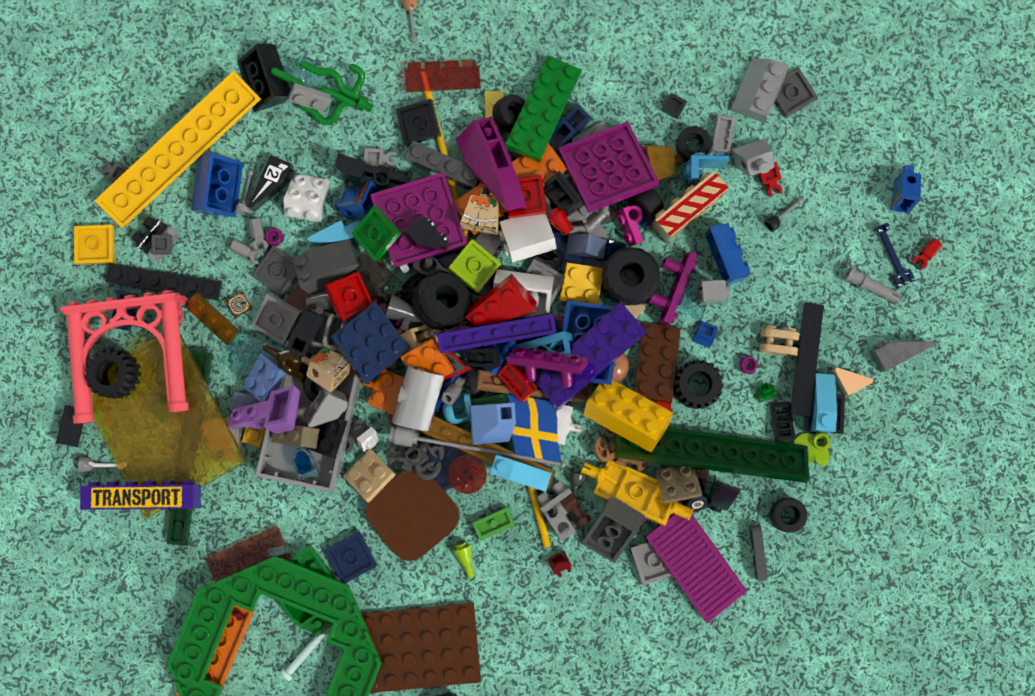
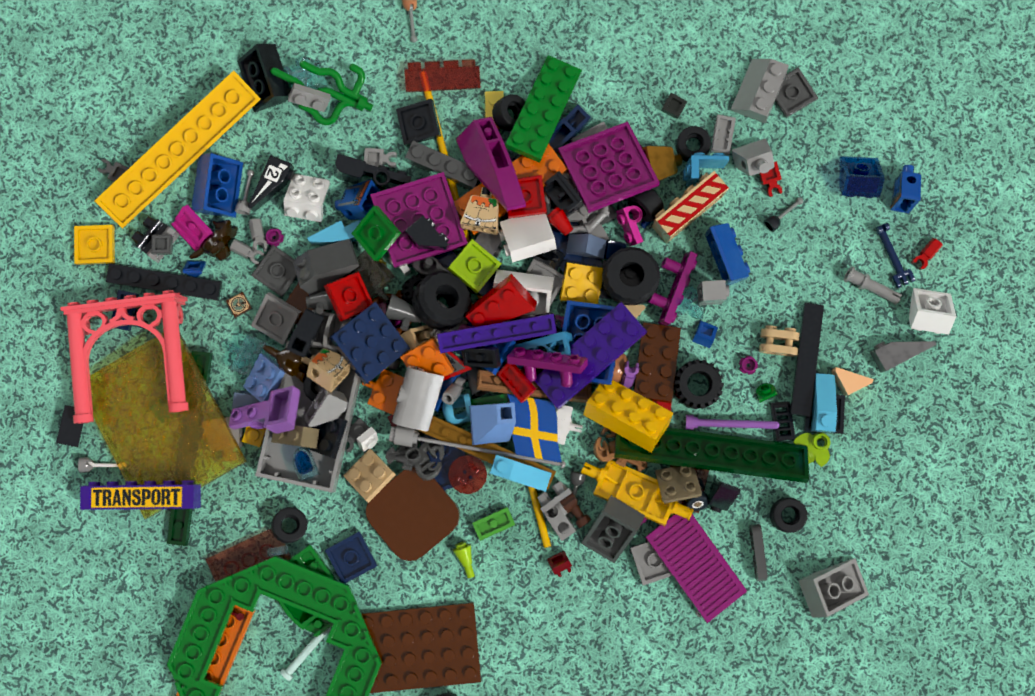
black tyre [85,348,141,399] -> none
pearl gold plate [186,293,240,346] -> none
none -> dark pink plate [171,205,213,251]
none -> blue slope [182,261,206,278]
none -> dark brown animal [189,220,238,261]
none -> black tyre [271,507,307,543]
none -> medium lavender bar [620,361,639,390]
none -> medium lavender piece [685,414,780,430]
none -> light grey slope [798,558,869,618]
none -> clear blue slope [839,156,885,198]
none -> white slope [909,288,956,335]

